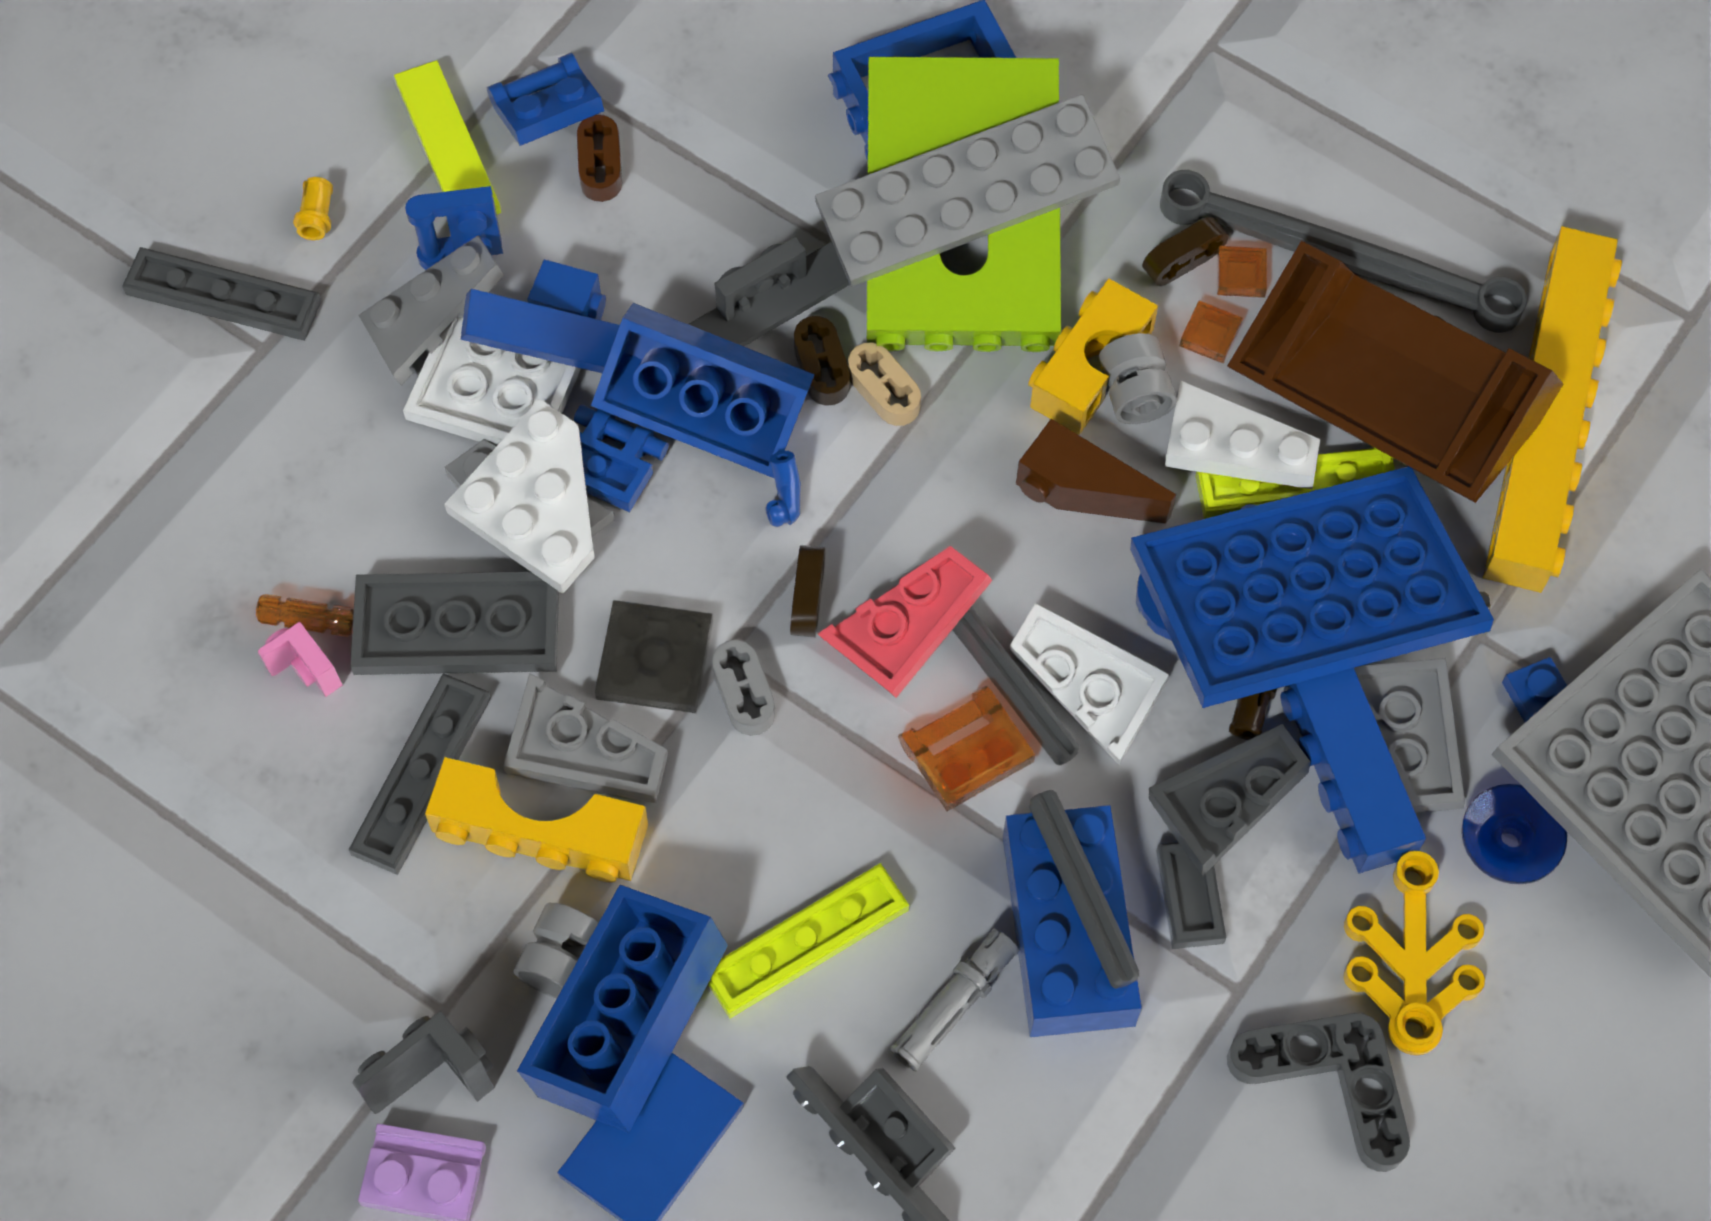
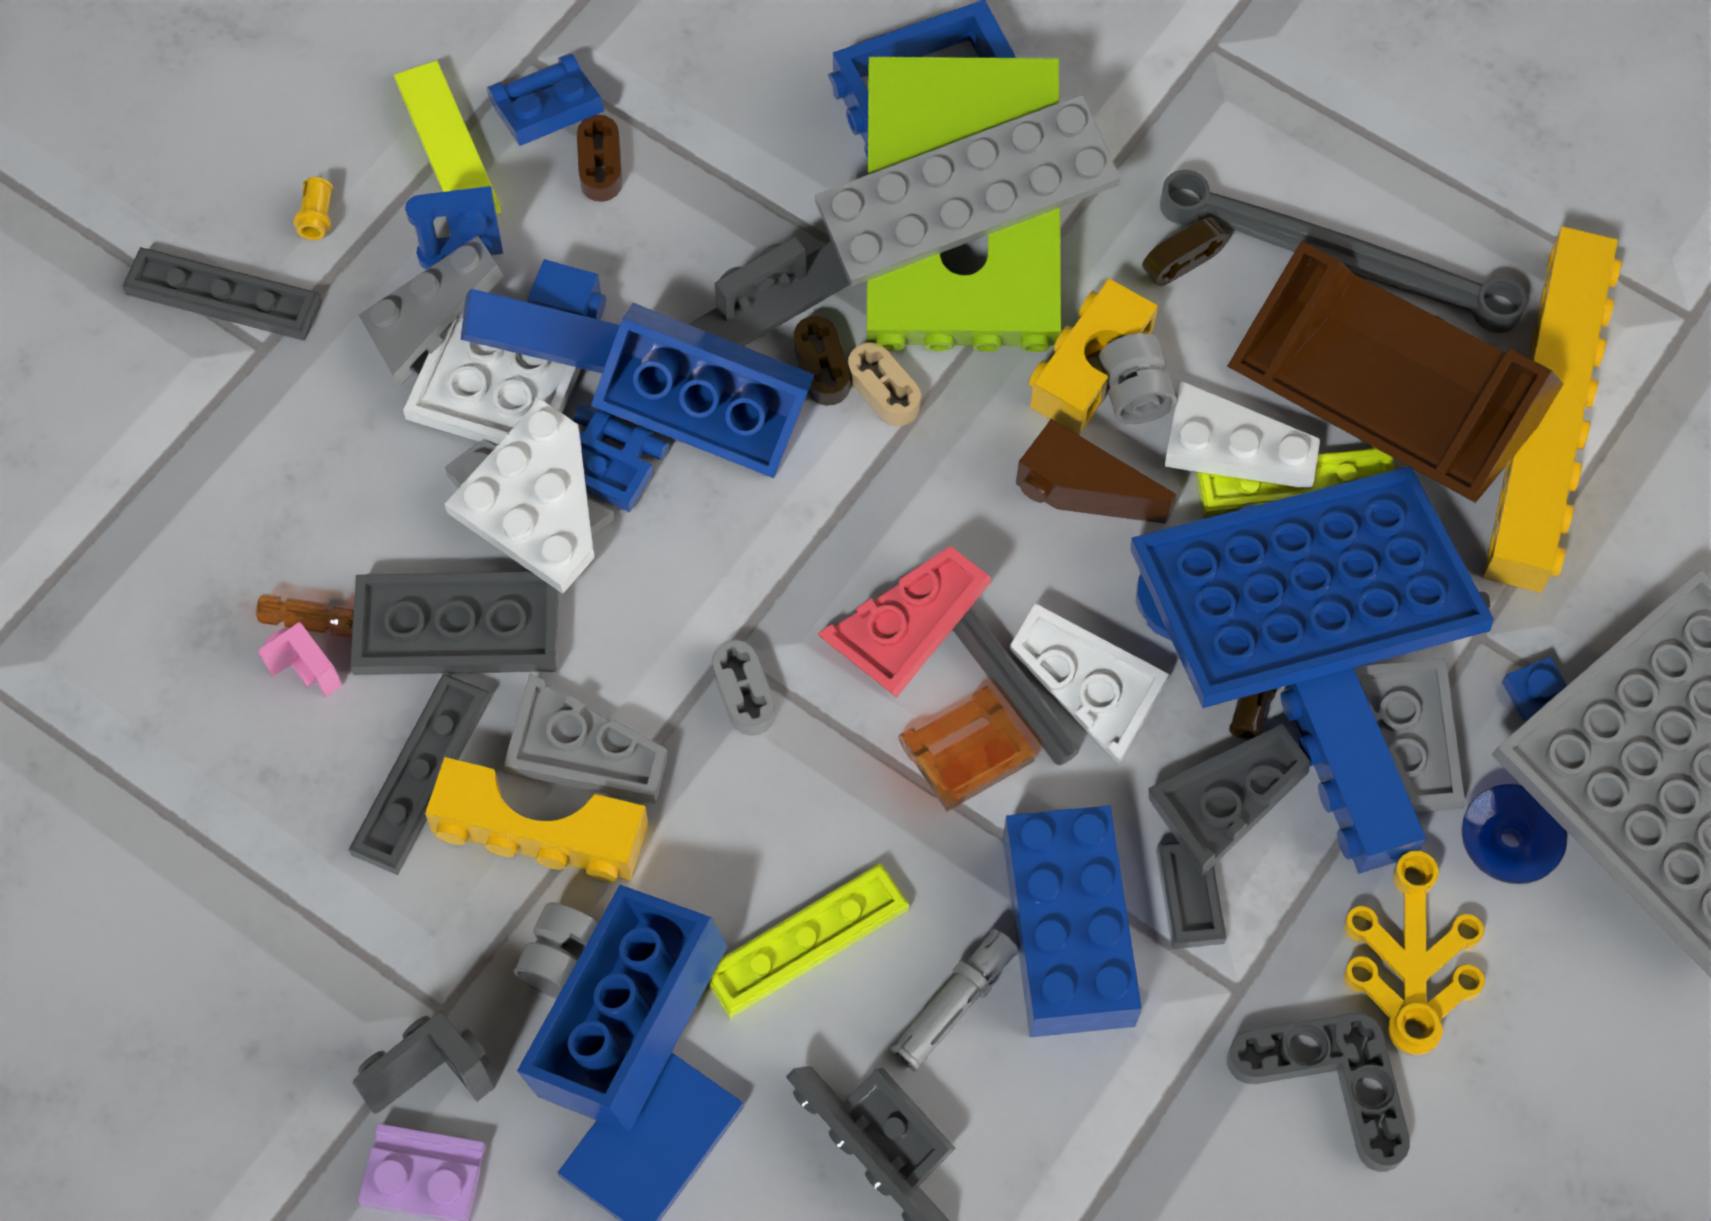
clear smoke plate [595,600,713,713] -> none
blue arm [765,451,801,527] -> none
dark brown beam [790,545,826,638] -> none
dark grey axle [1029,790,1139,989] -> none
clear orange tile [1179,300,1243,364] -> none
clear orange tile [1217,246,1267,298] -> none

